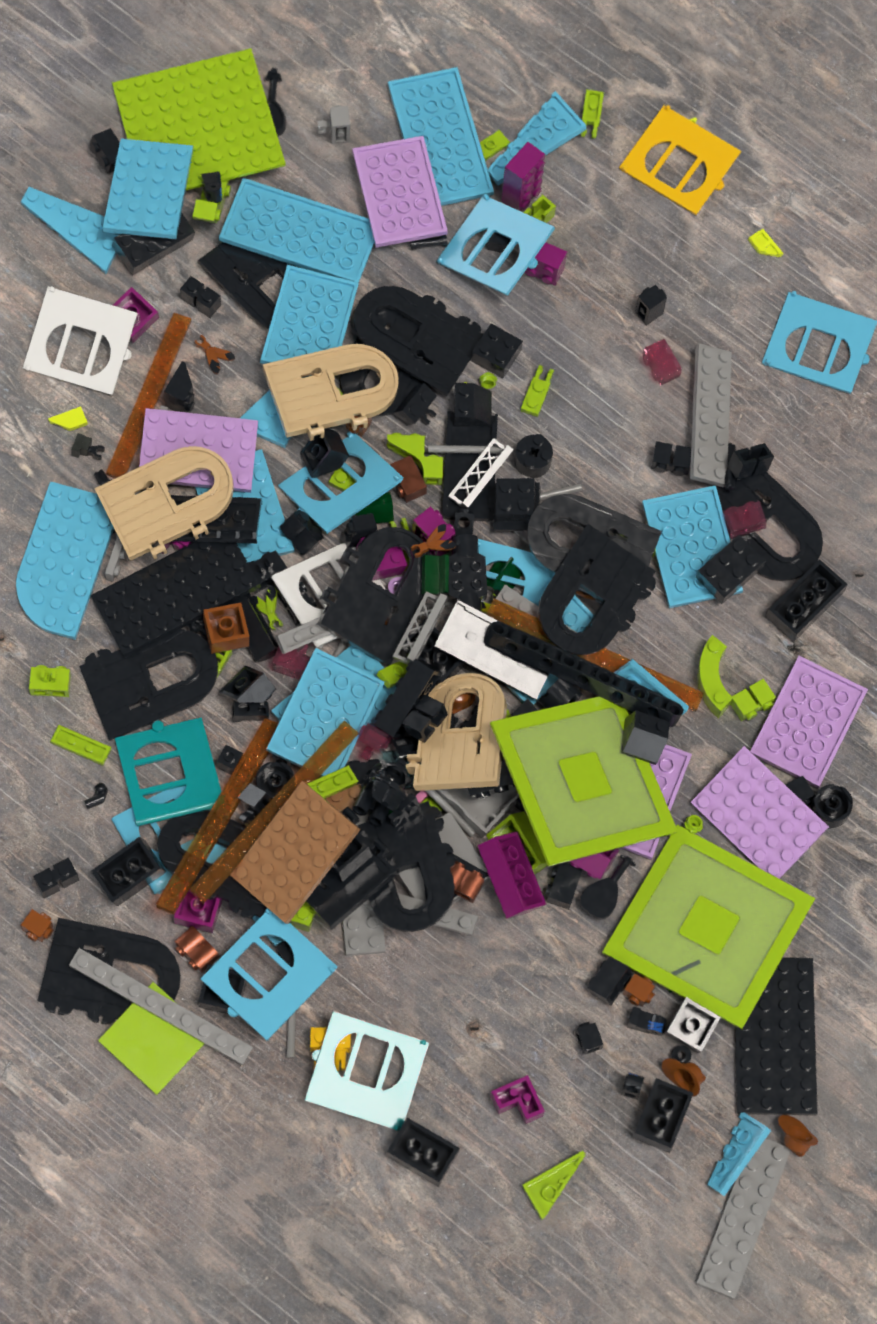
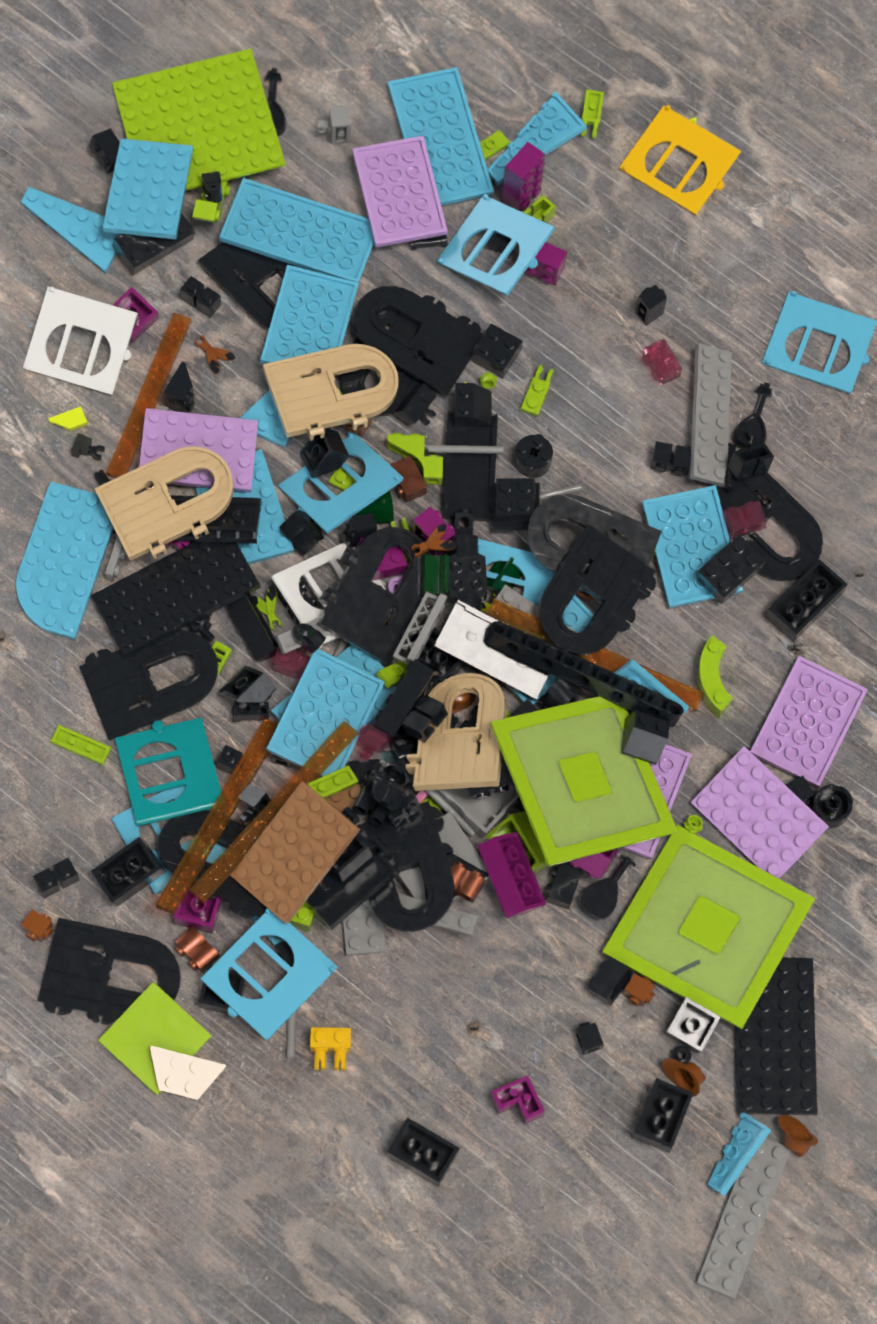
lime brick [29,665,71,697] -> none
light grey plate [69,948,253,1066] -> none
black arm [84,783,108,809] -> none
dark orange brick [203,603,250,654] -> none
black brick [248,550,287,593] -> none
black brick [256,761,295,806] -> none
door [304,1011,429,1131] -> none
fence [448,438,513,509] -> none
lime wing [522,1151,585,1220] -> none
black leg [621,1073,644,1100] -> none
black leg [627,1006,667,1036] -> none
lime piece [731,678,776,722] -> none
neon yellow tile [748,229,783,257] -> none
none -> wing [149,1046,225,1100]
none -> black rock [293,623,326,653]
none -> black piece [732,382,772,450]

